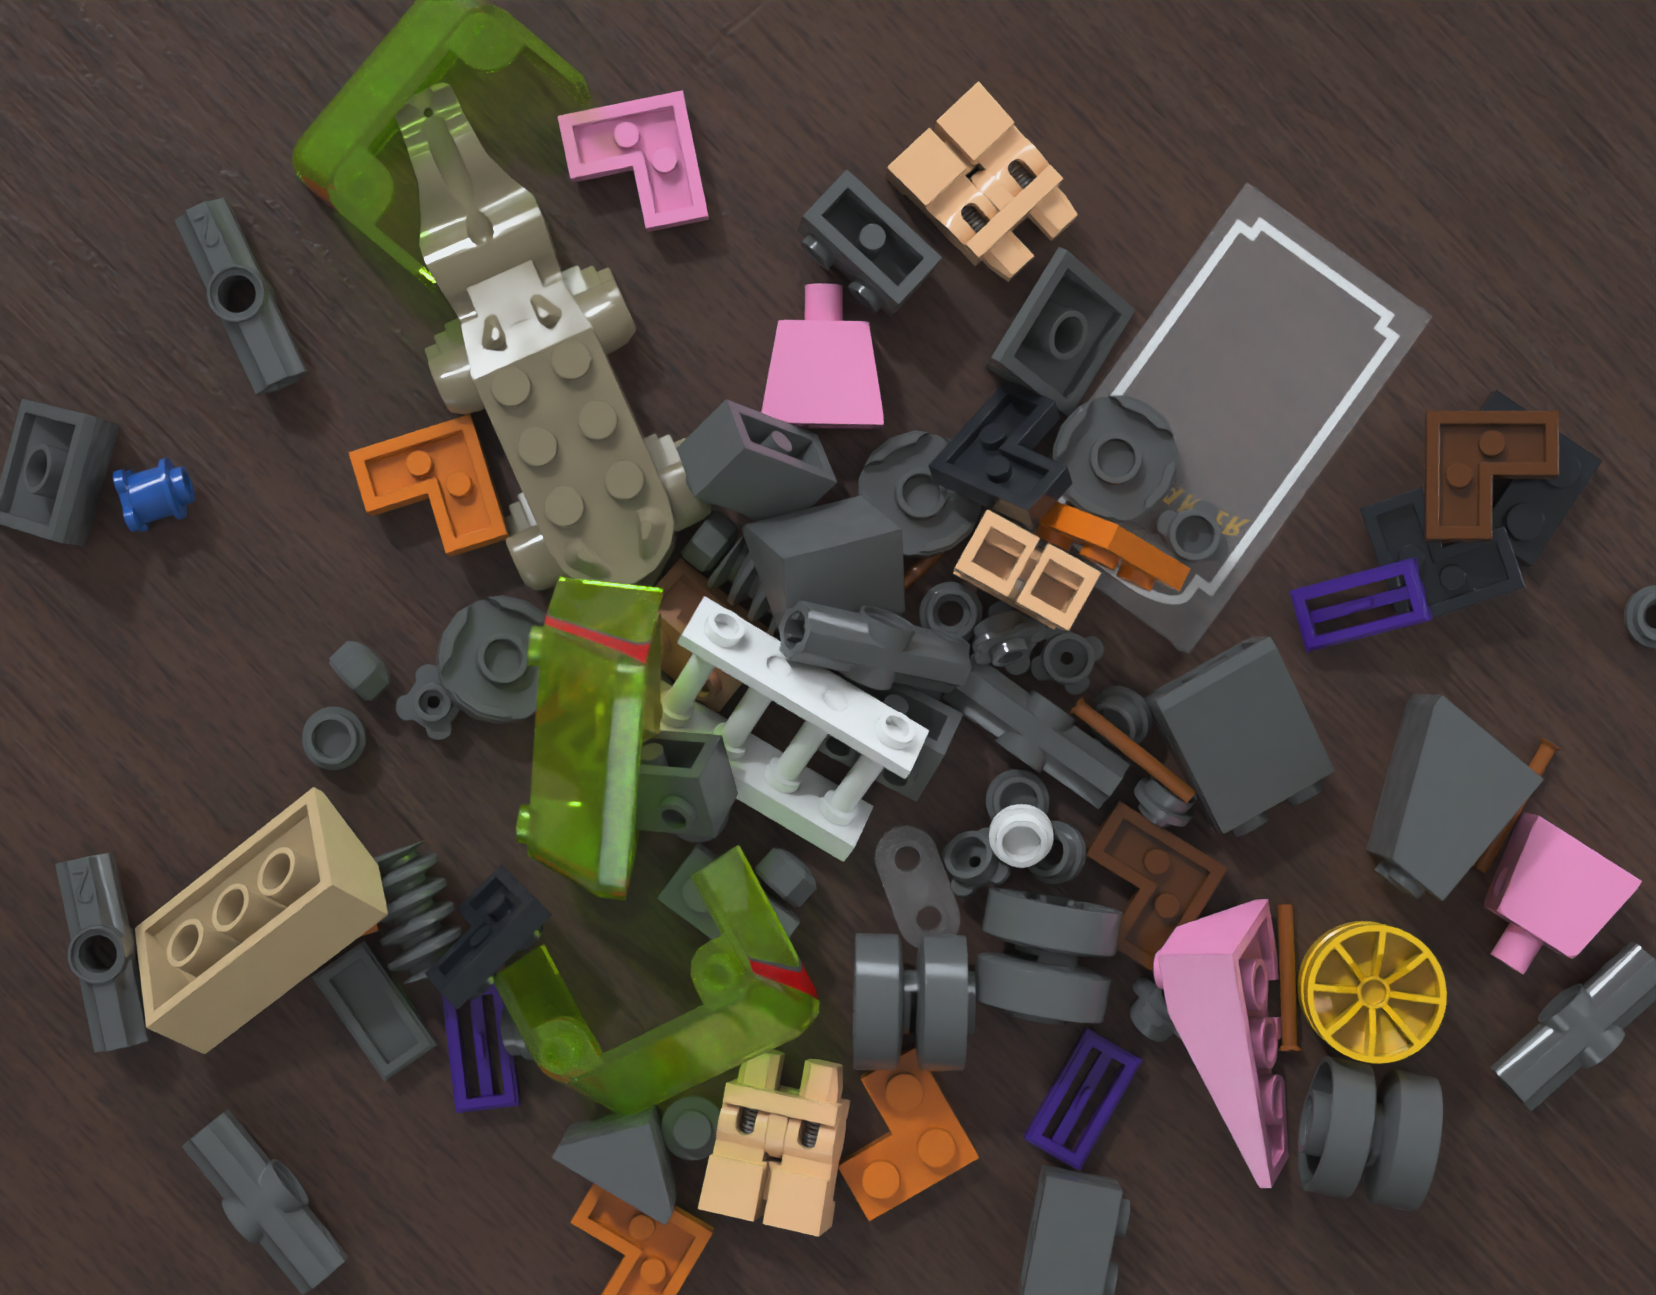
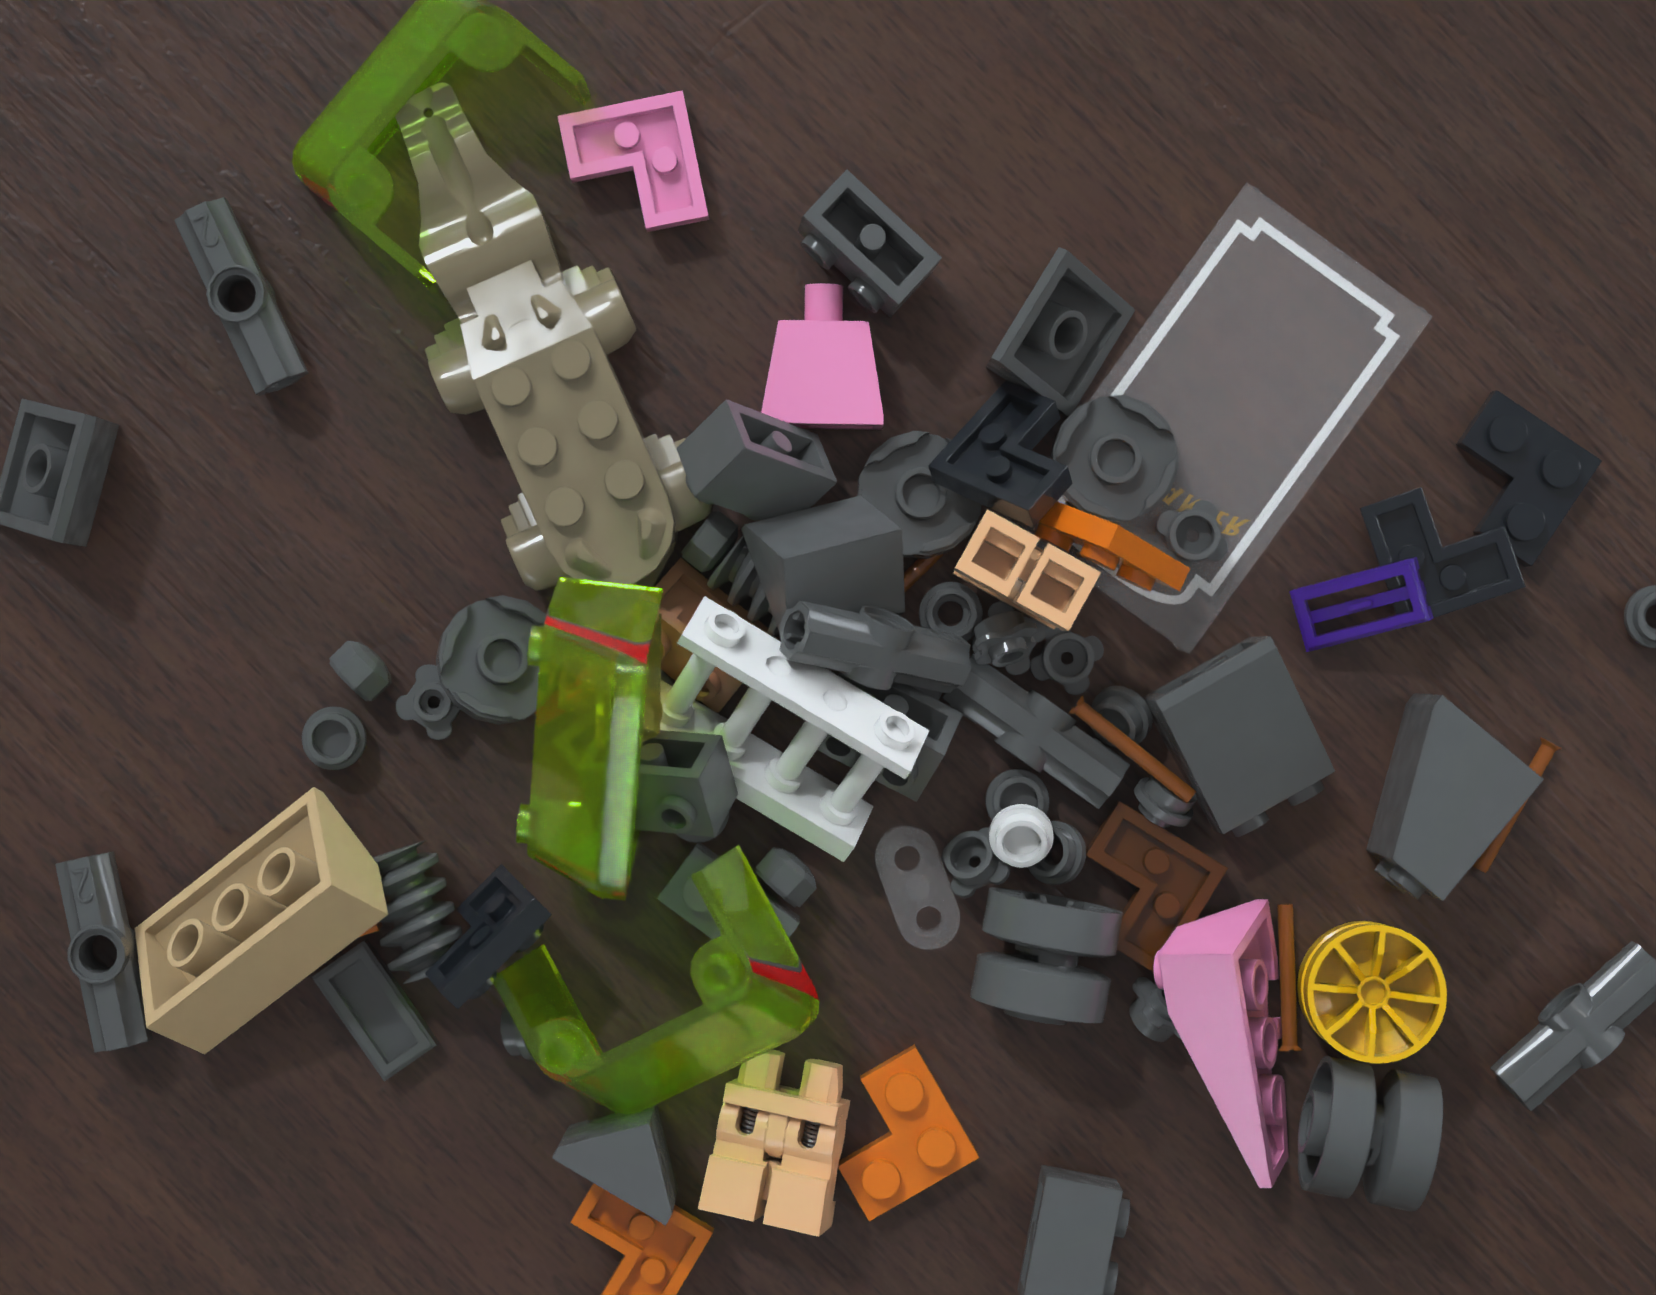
blue brick [113,457,195,532] -> none
dark grey piece [181,1109,349,1295] -> none
orange plate [348,414,510,557] -> none
dark purple tile [442,977,521,1113] -> none
dark grey plate [661,1095,720,1160] -> none
dark grey wheel [853,933,976,1072] -> none
light nougat hips [885,81,1078,282] -> none
dark purple tile [1023,1026,1142,1171] -> none
reddish brown plate [1424,411,1559,542] -> none
bright pink torso [1484,812,1642,975] -> none

